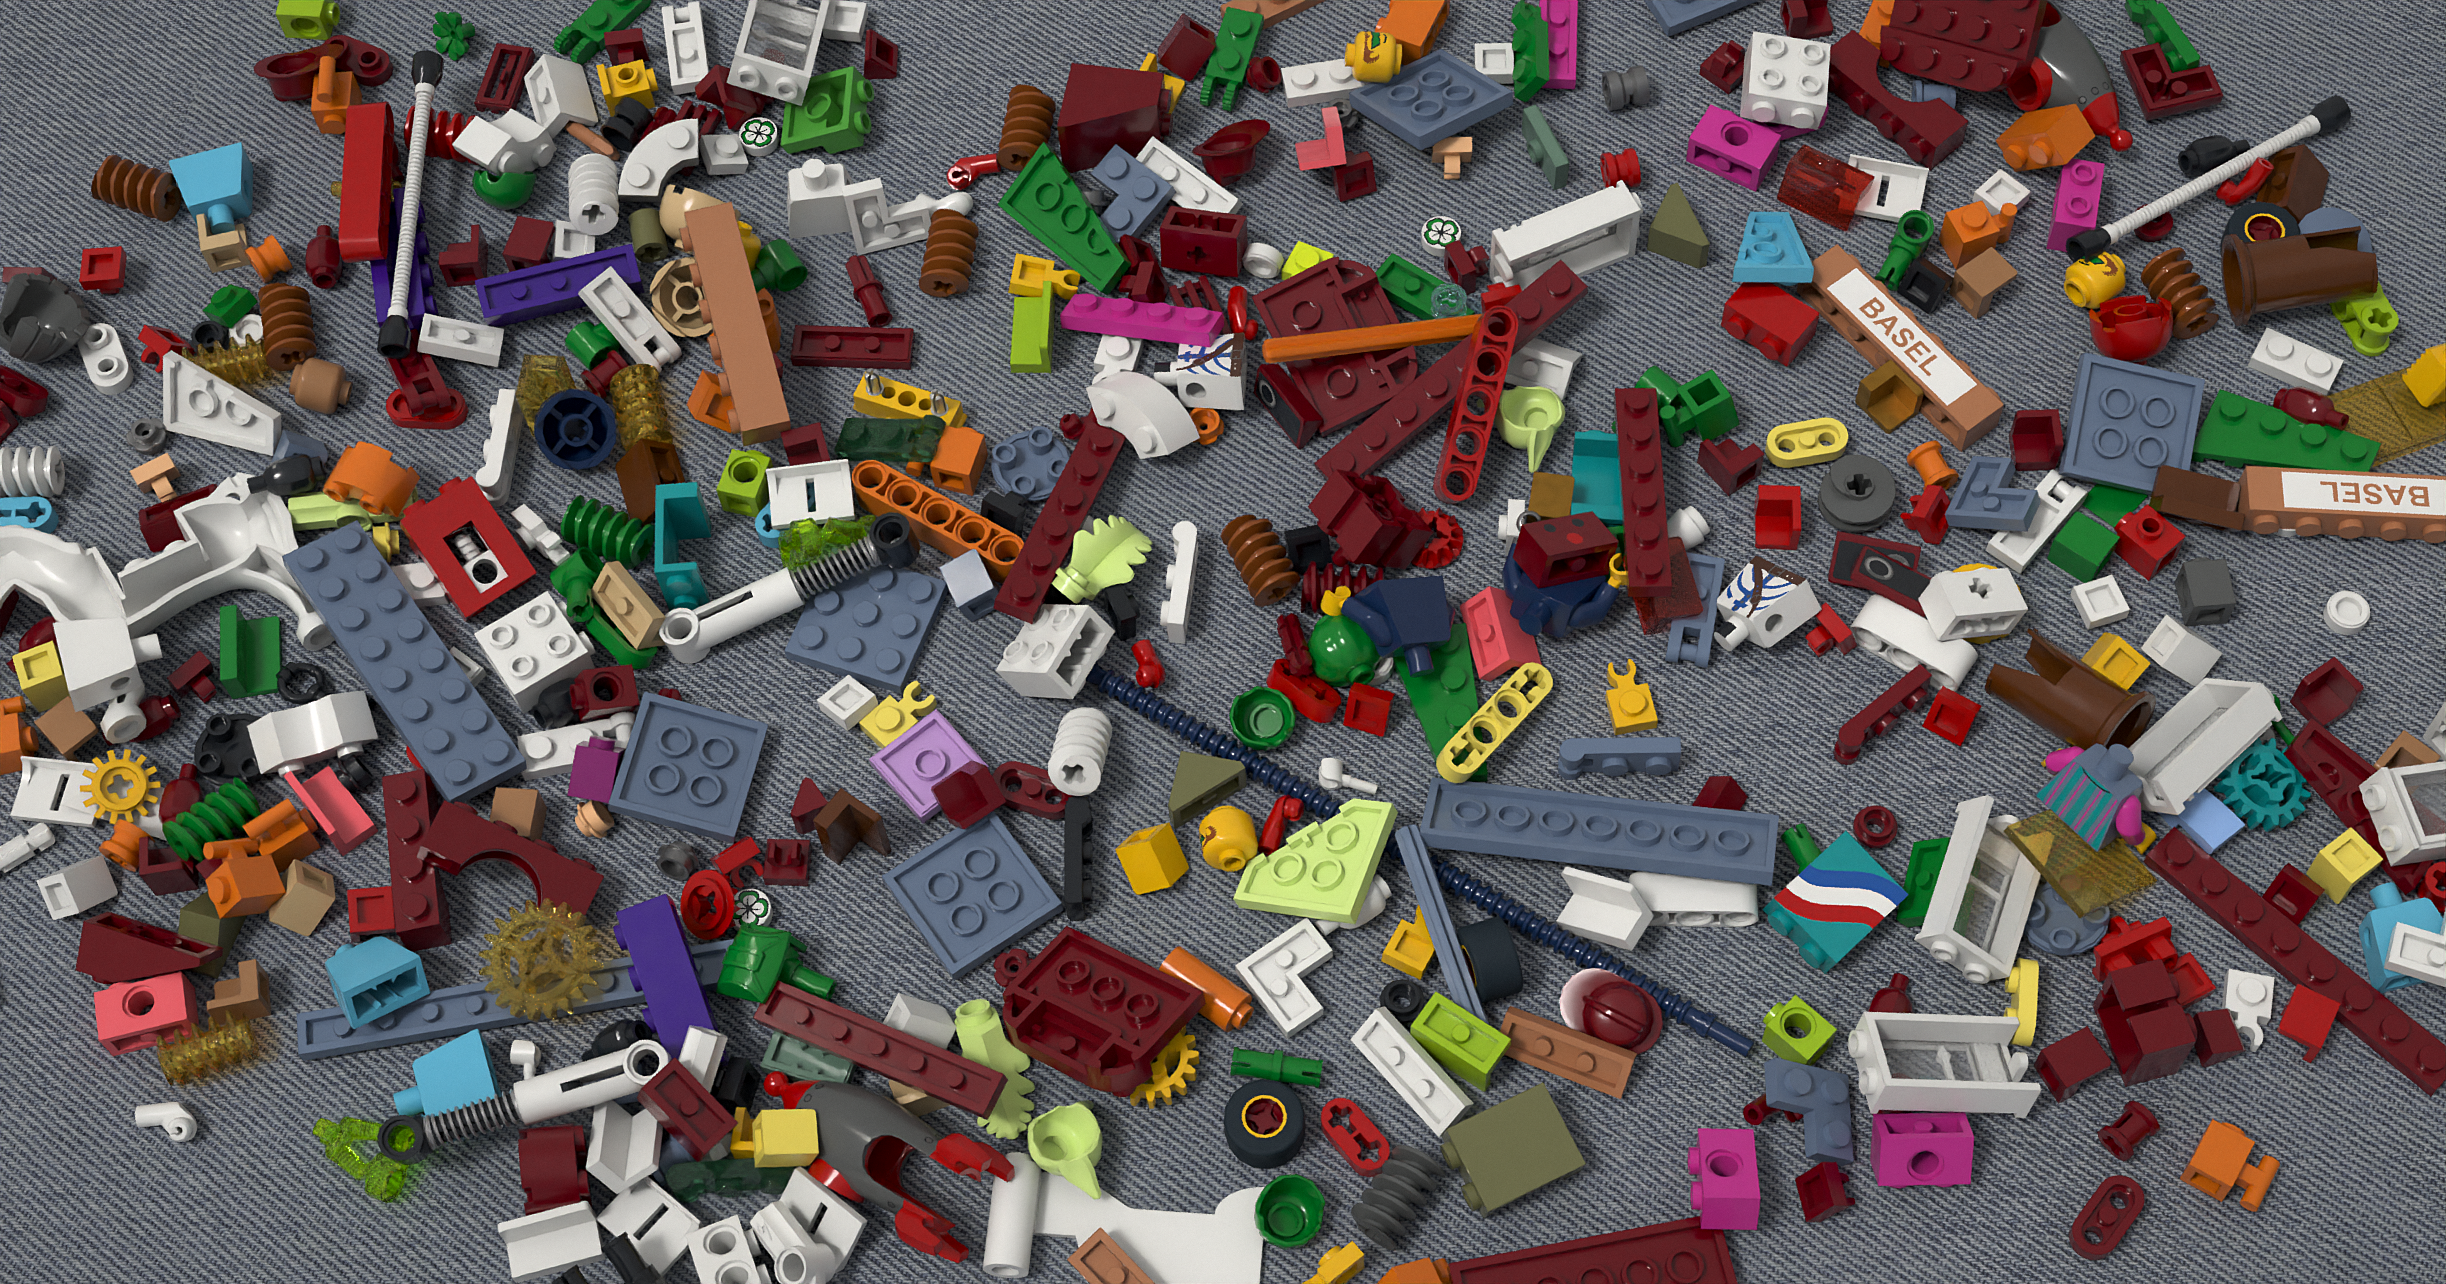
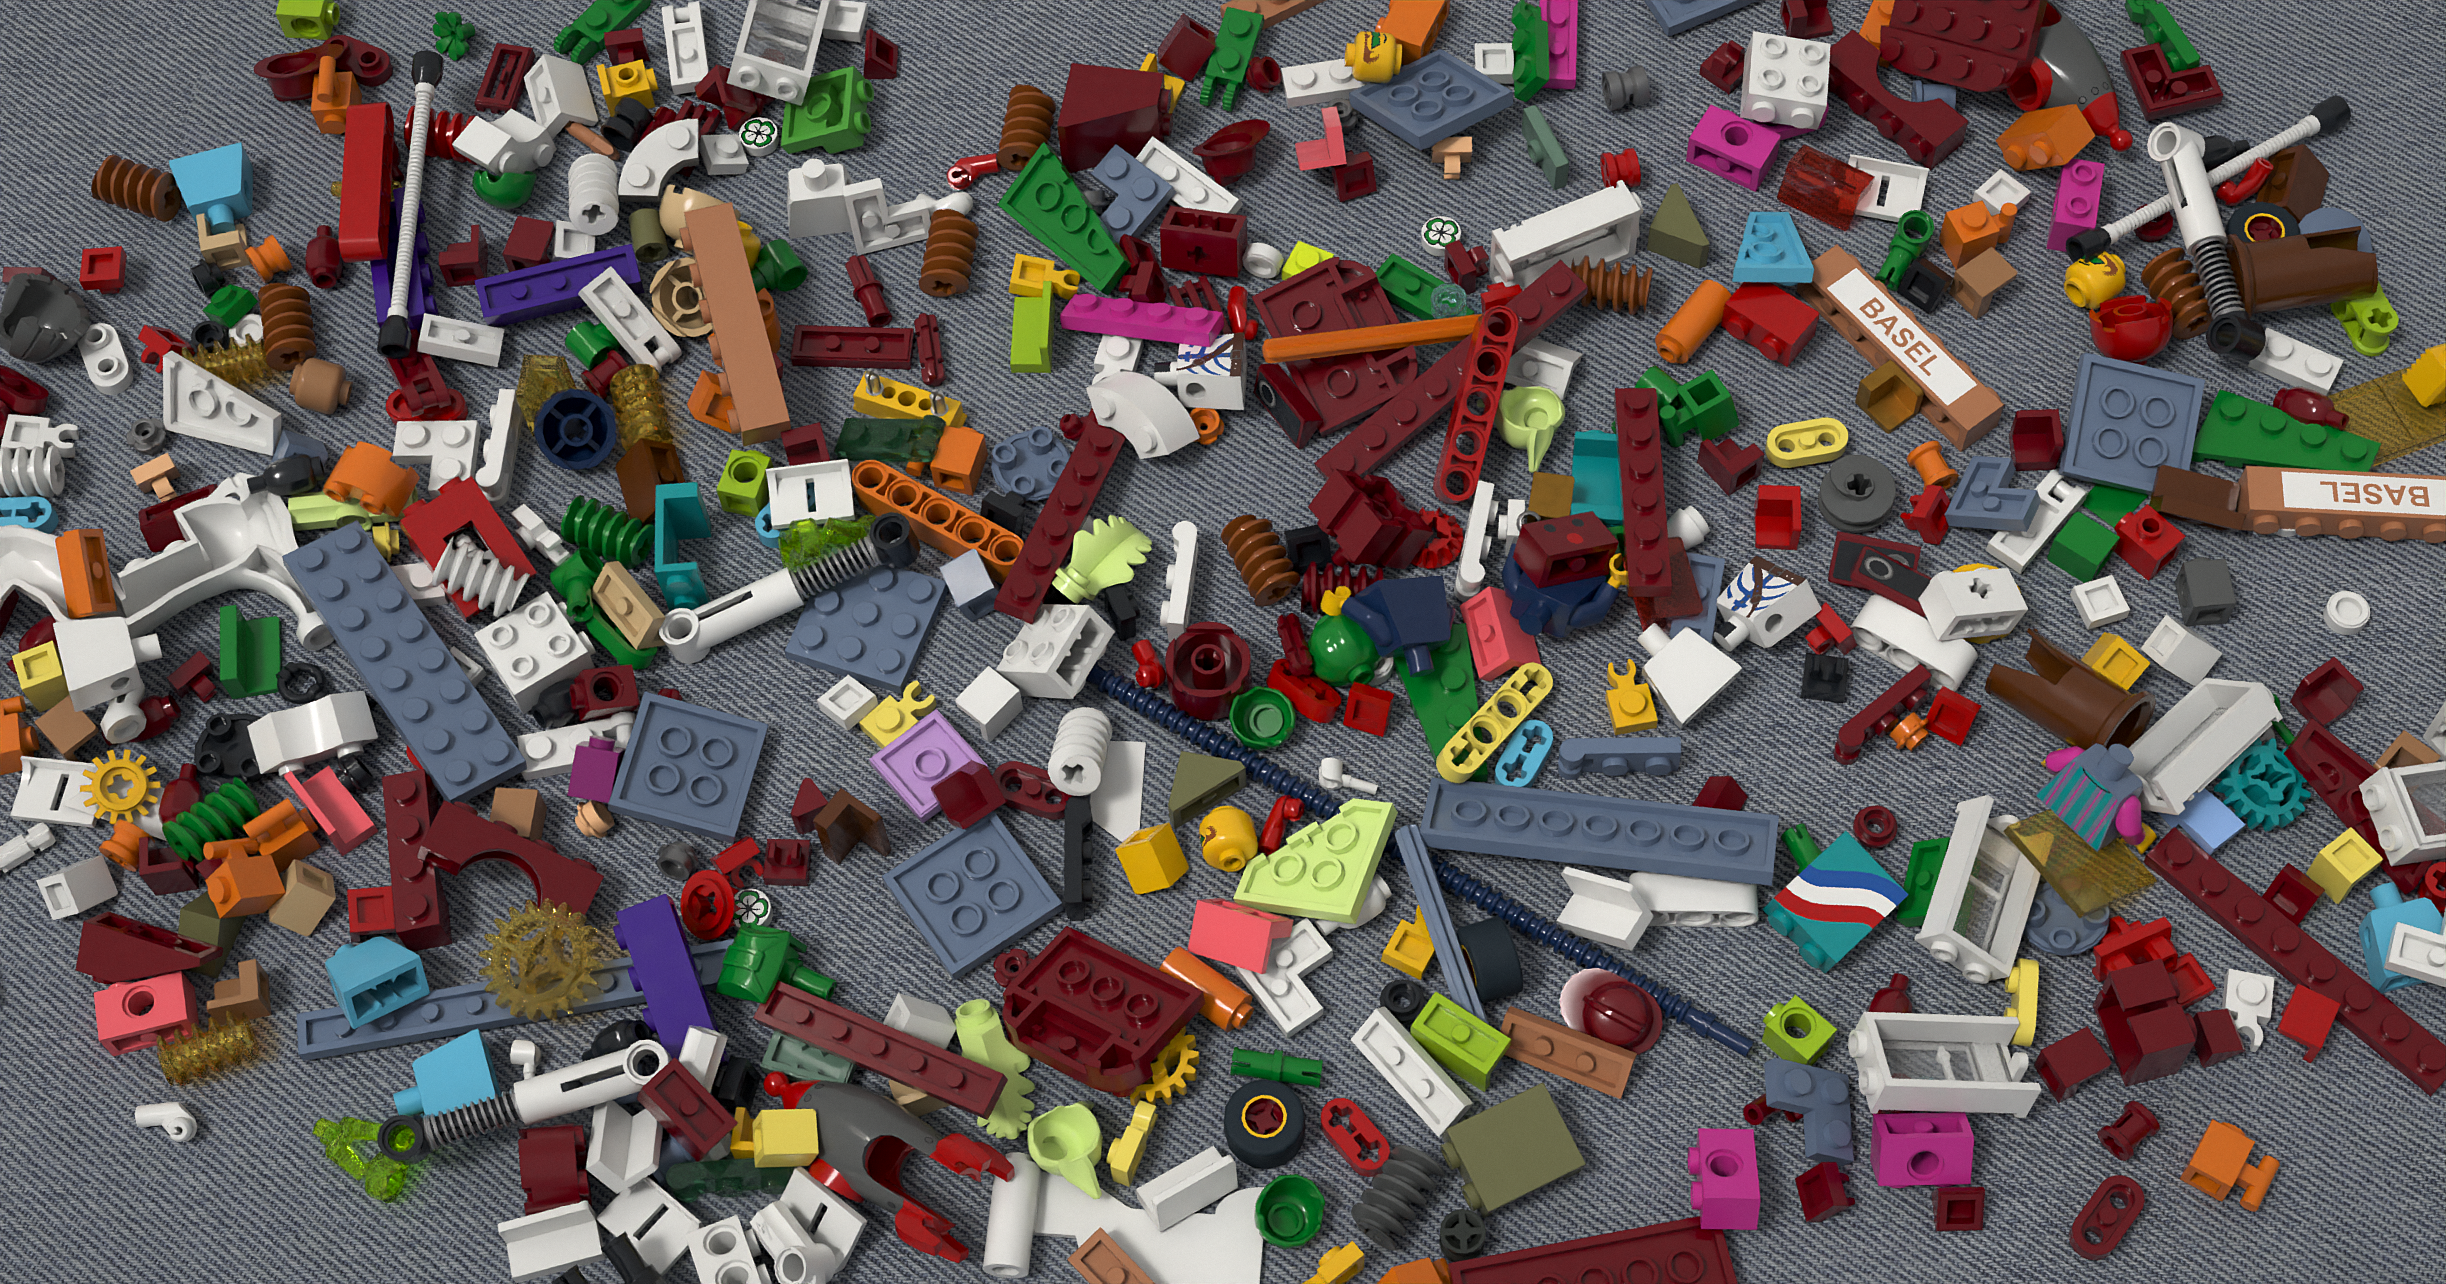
none -> white plate [1,414,79,458]
none -> orange panel [55,529,117,619]
none -> black plate [190,259,225,297]
none -> white plate [393,420,481,499]
none -> white piece [432,537,530,618]
none -> dark red axle [914,313,946,387]
none -> white panel [955,666,1023,743]
none -> white sticker [1090,741,1146,842]
none -> light yellow plate [1106,1100,1158,1187]
none -> white panel [1136,1145,1238,1232]
none -> dark red brick [1165,621,1252,720]
none -> coral panel [1187,898,1294,974]
none -> pearl dark grey wheel [1439,1209,1486,1262]
none -> white plate [1454,480,1499,602]
none -> medium azure beam [1494,719,1553,788]
none -> dark orange piece [1570,255,1653,316]
none -> white torso [1637,623,1742,729]
none -> orange brick [1655,280,1732,364]
none -> black tile [1800,653,1849,704]
none -> orange plate [1889,712,1930,751]
none -> dark red slope [1931,1187,1985,1231]
none -> piece [2147,122,2266,362]

